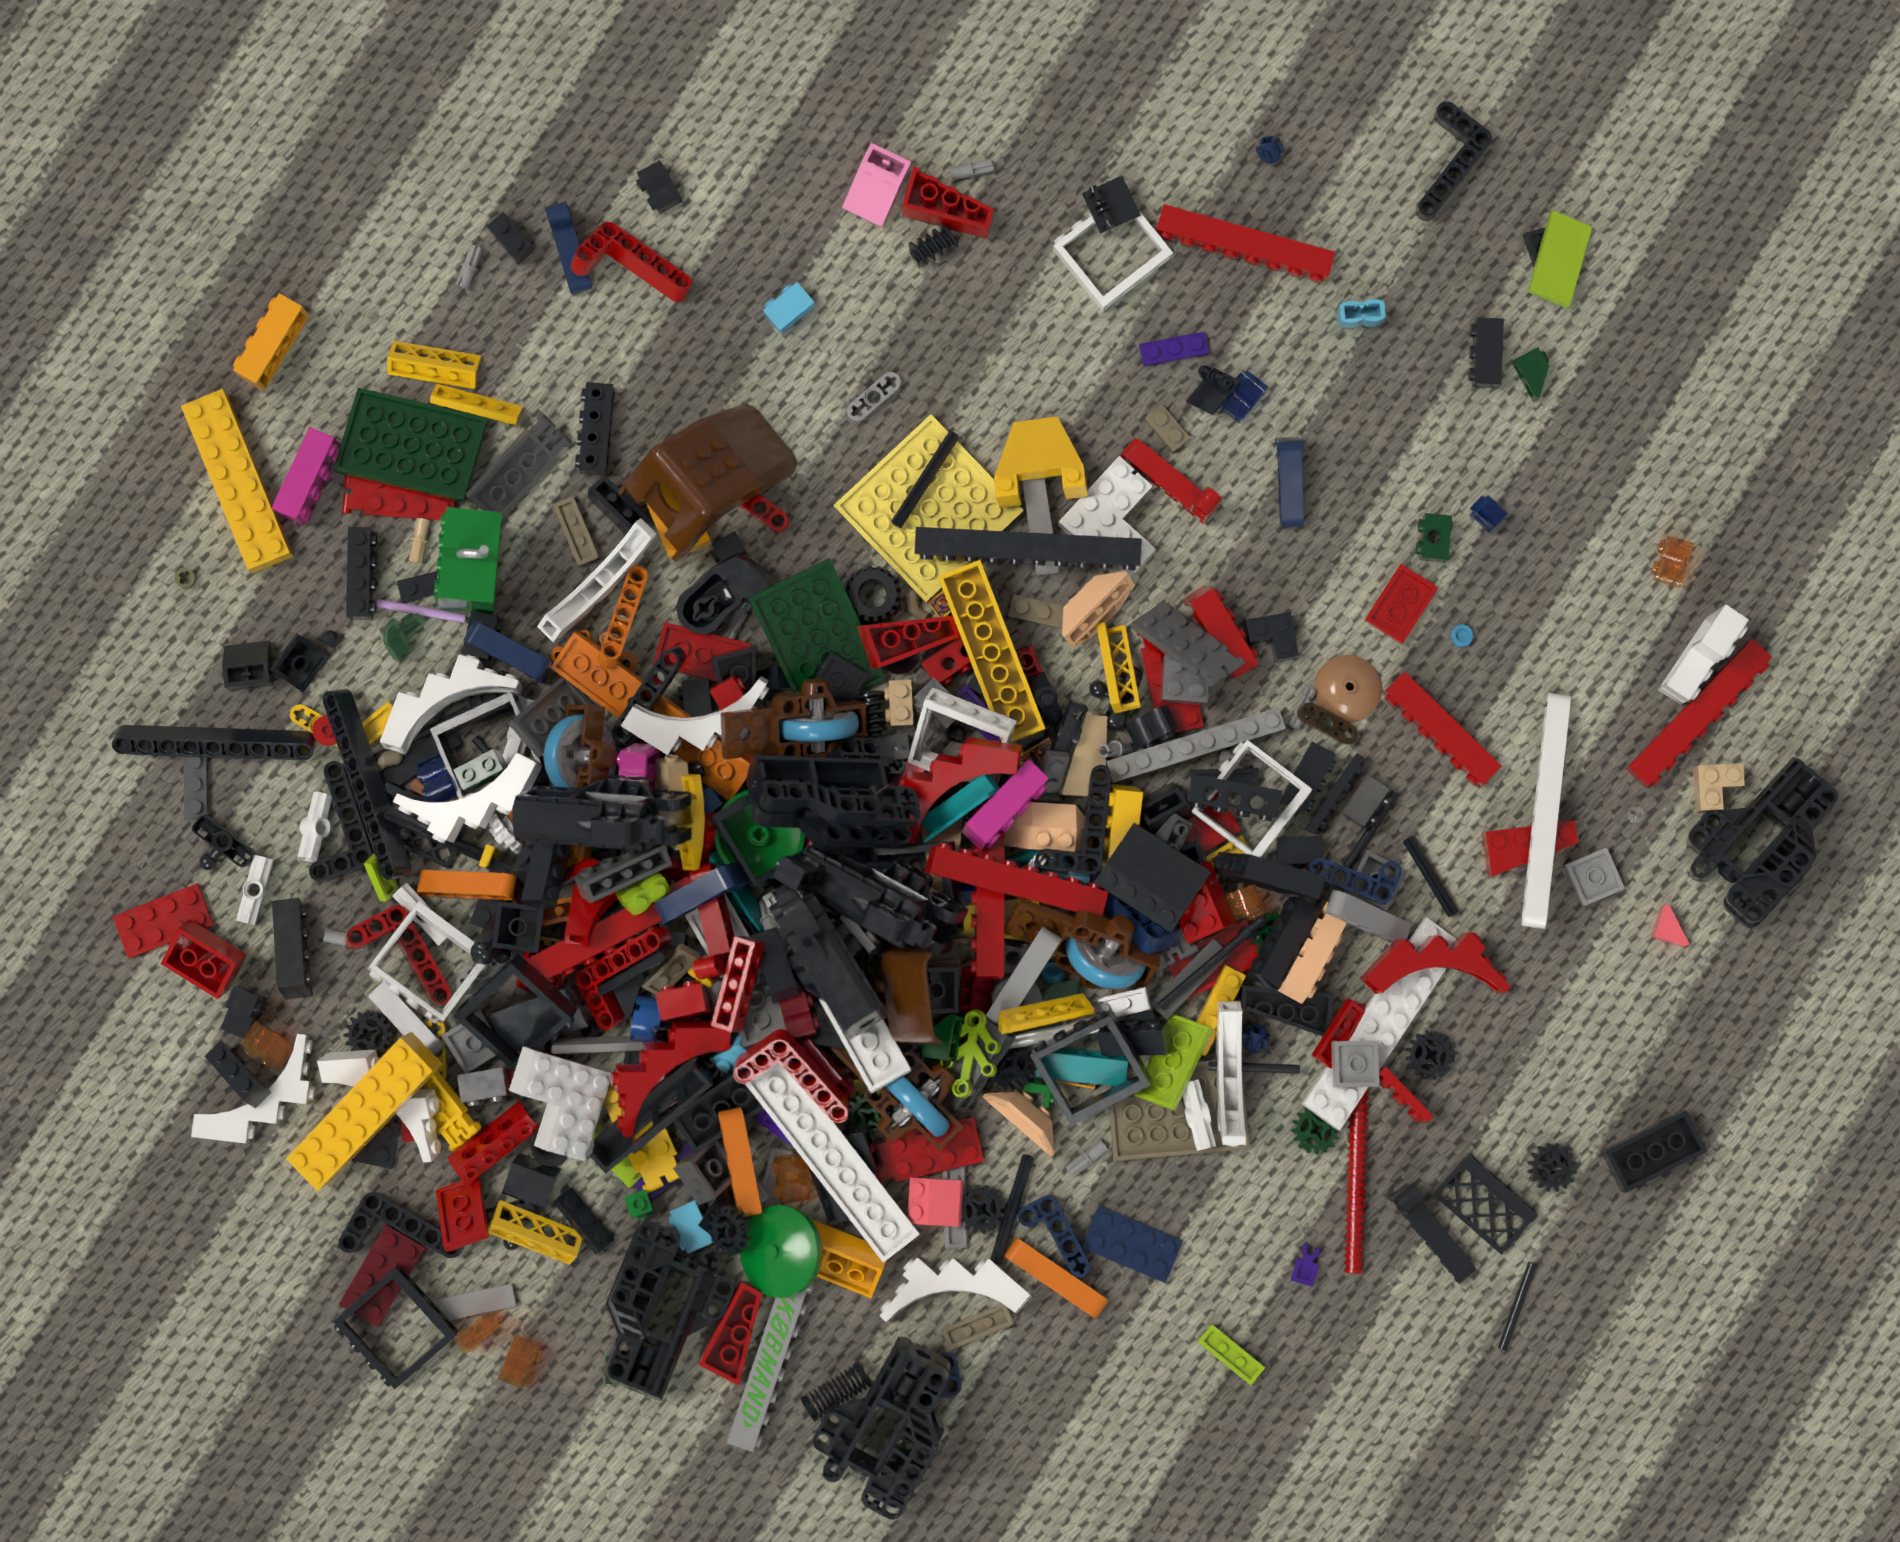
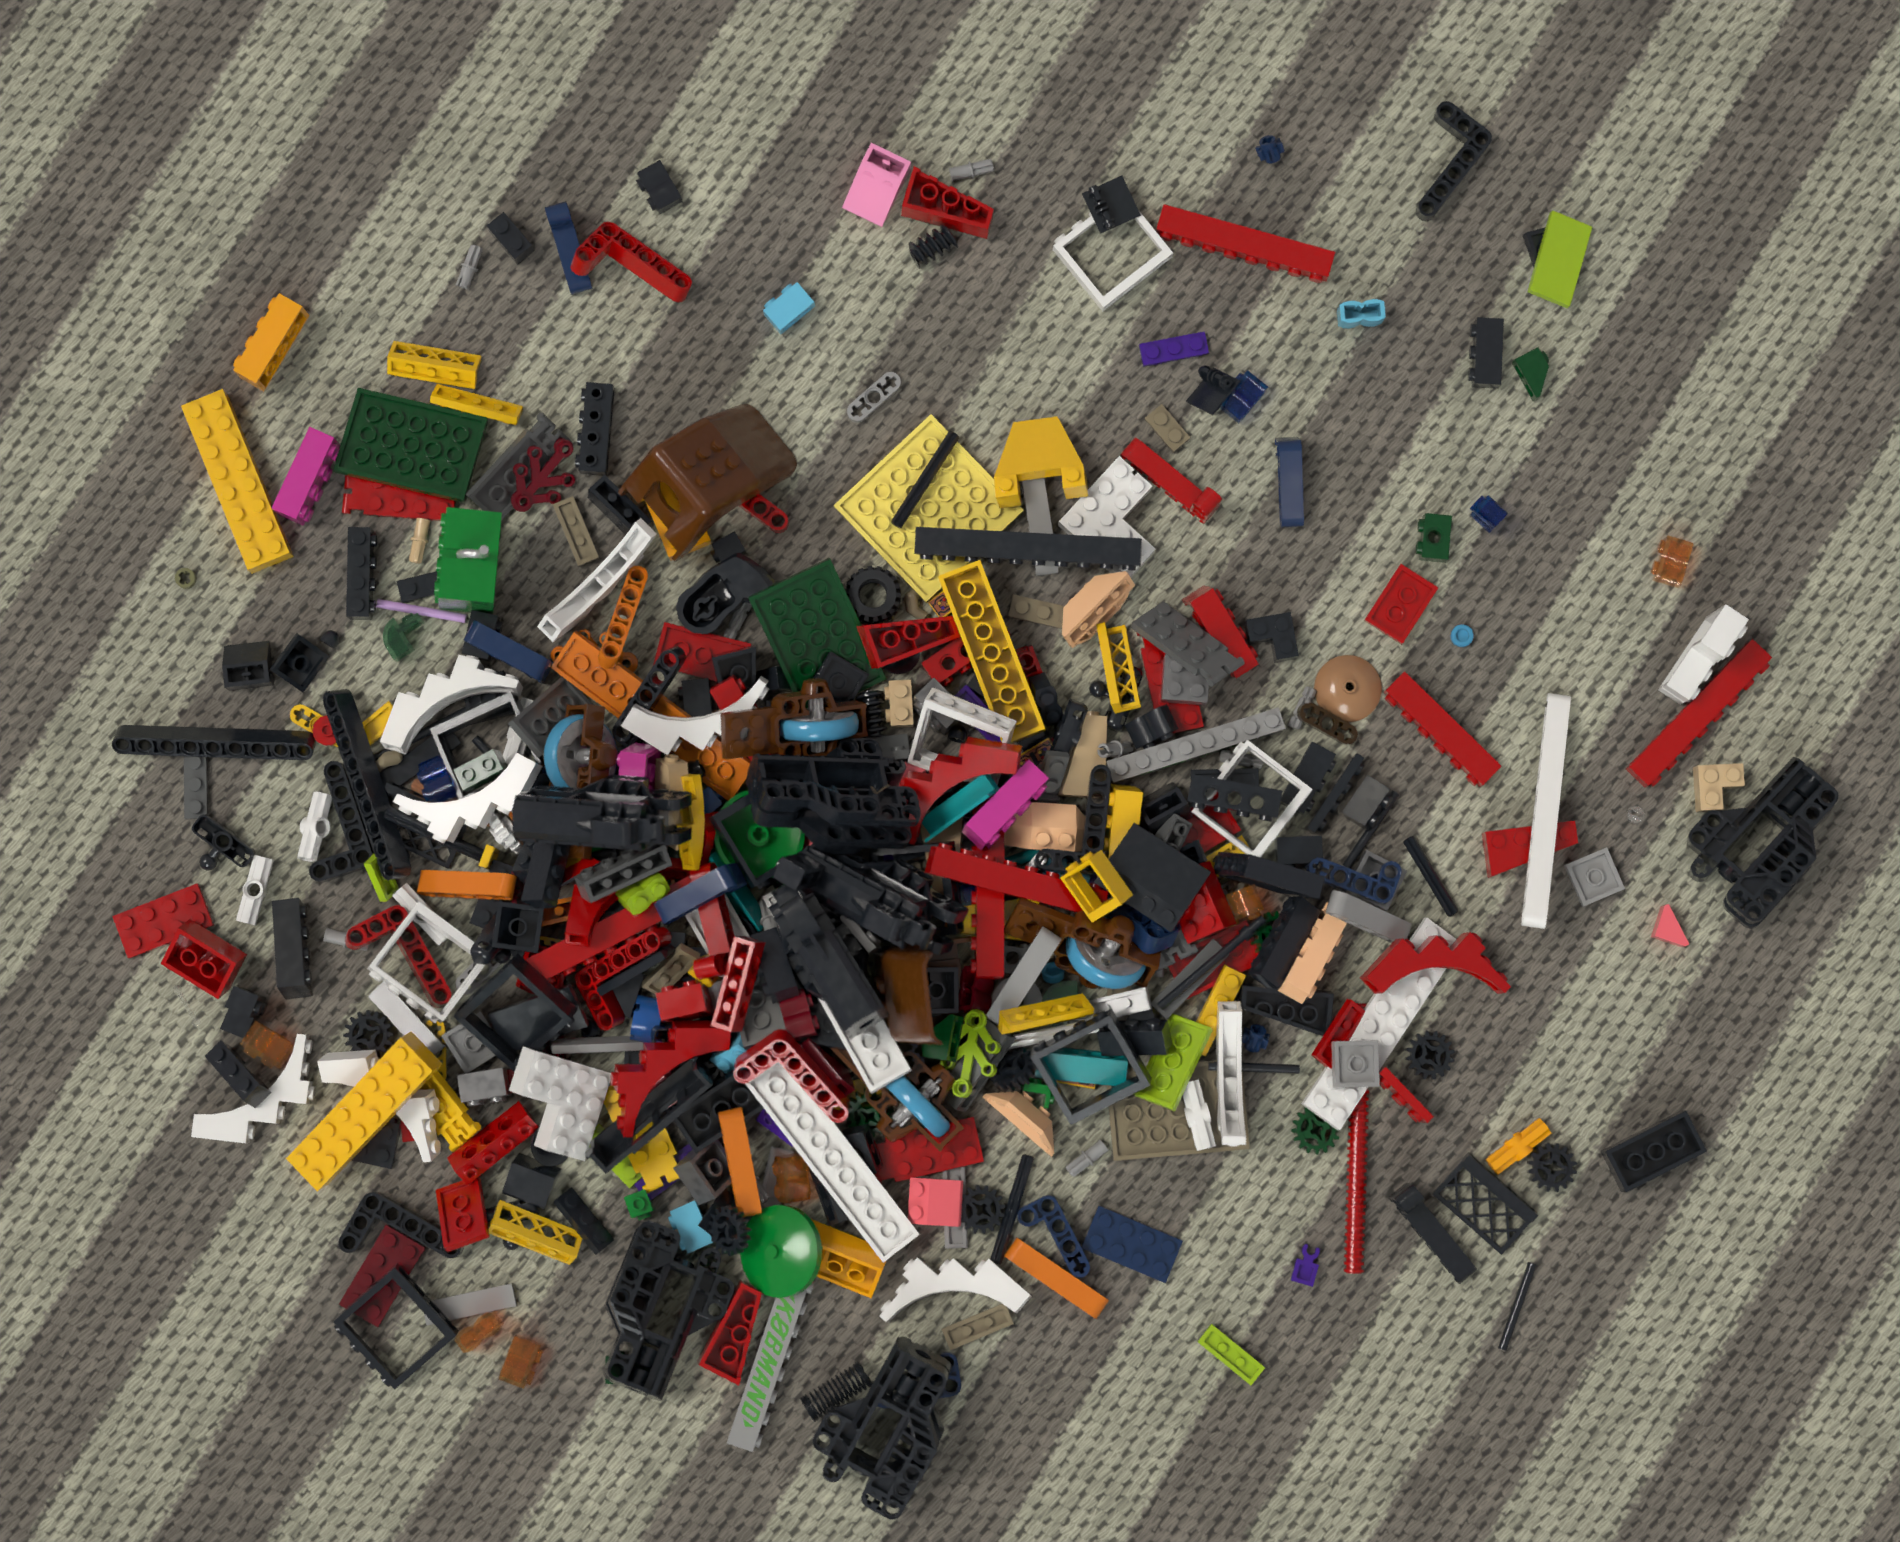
none -> dark red plant [511,438,575,512]
none -> yellow window [1060,850,1133,922]
none -> light orange piece [1485,1118,1551,1175]

